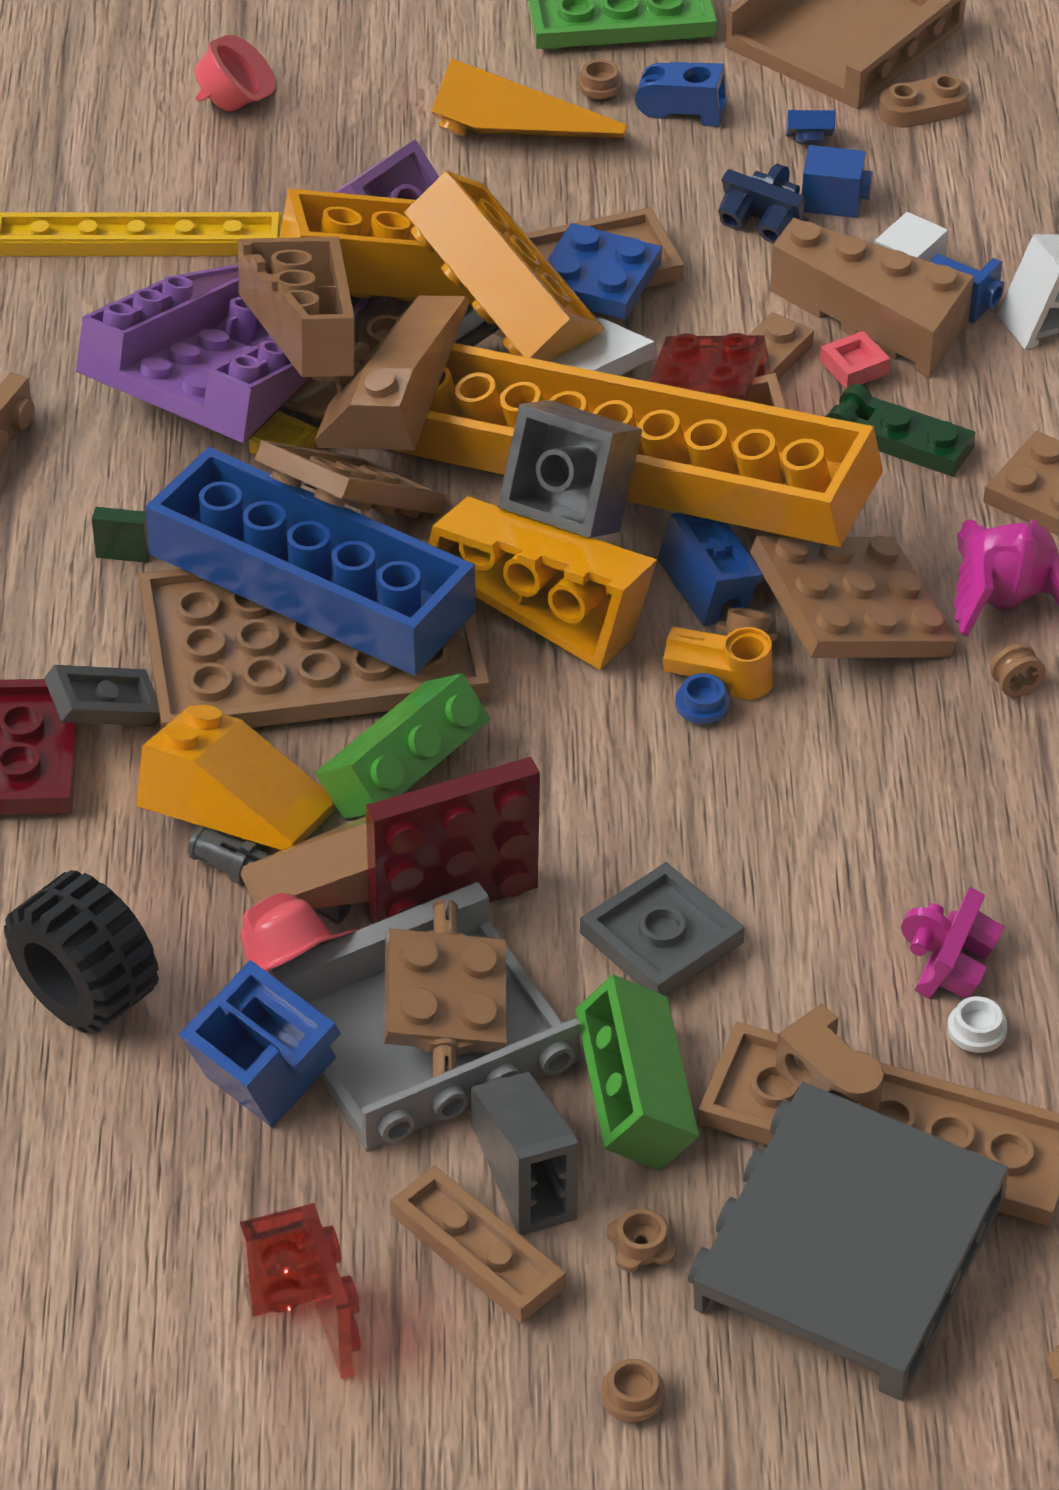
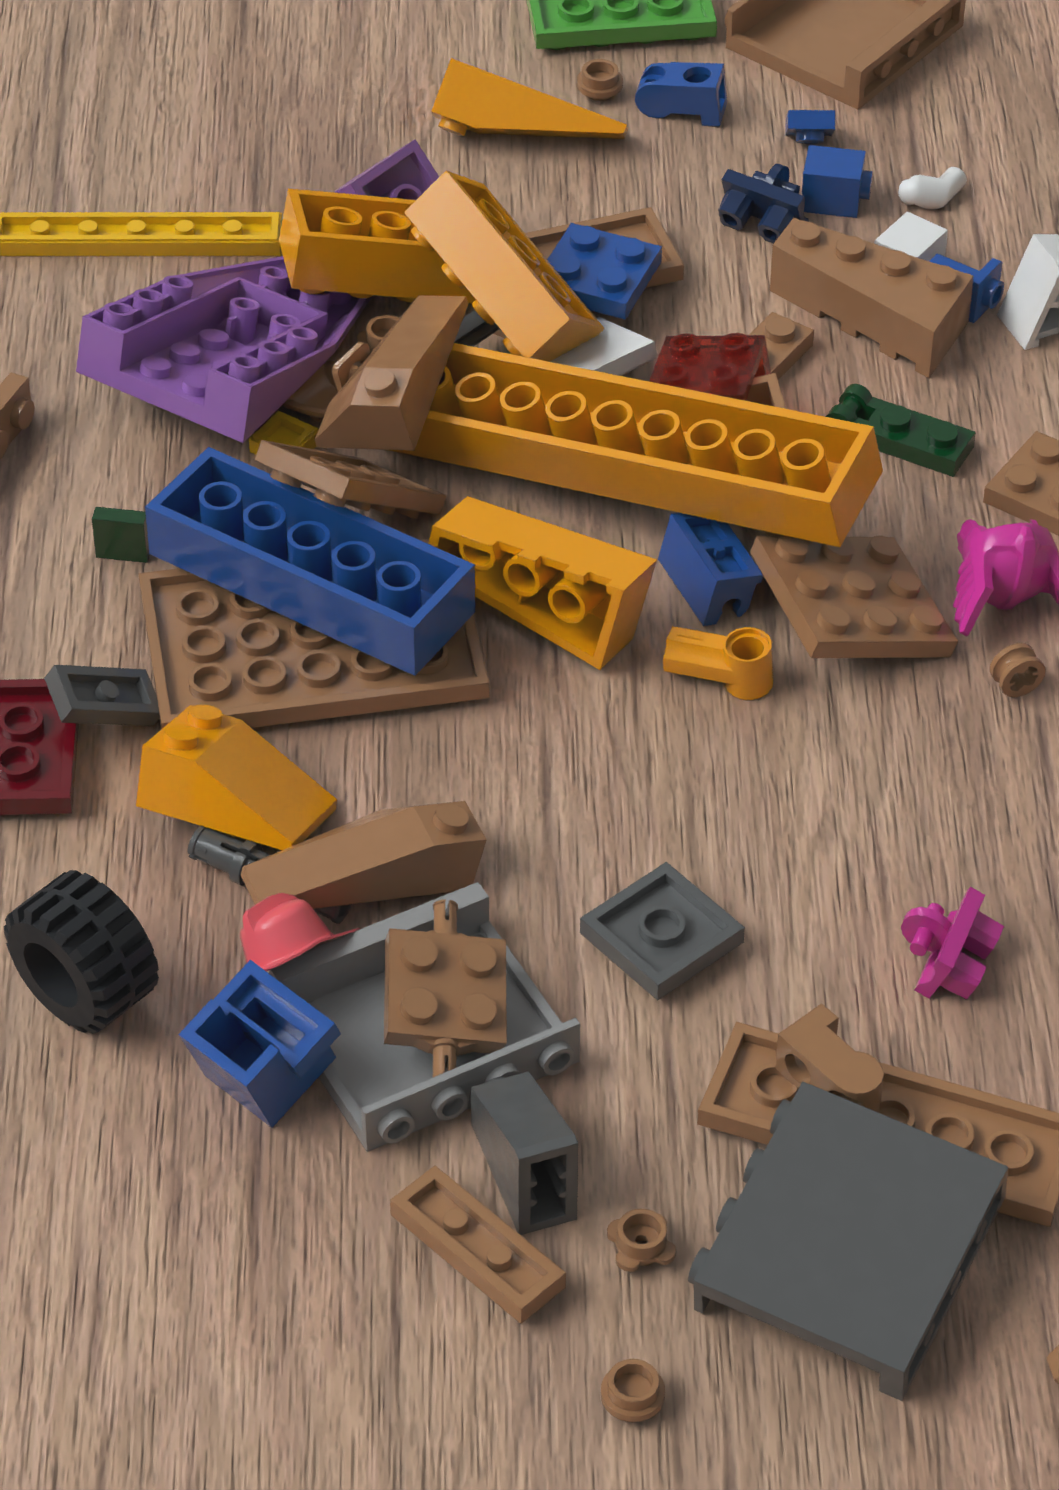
coral piece [194,35,276,112] -> none
medium nougat wedge [238,237,354,382] -> none
clear red bracket [240,1203,361,1379] -> none
bright green brick [315,673,491,819] -> none
dark red plate [366,757,540,924] -> none
flat silver brick [498,400,642,538] -> none
bright green brick [575,974,699,1170] -> none
blue plate [675,673,730,724] -> none
medium nougat plate [716,608,778,641] -> none
coral plate [820,331,890,389] -> none
medium nougat plate [879,74,969,128] -> none
white plate [947,996,1007,1053] -> none
none -> white arm [898,167,967,210]

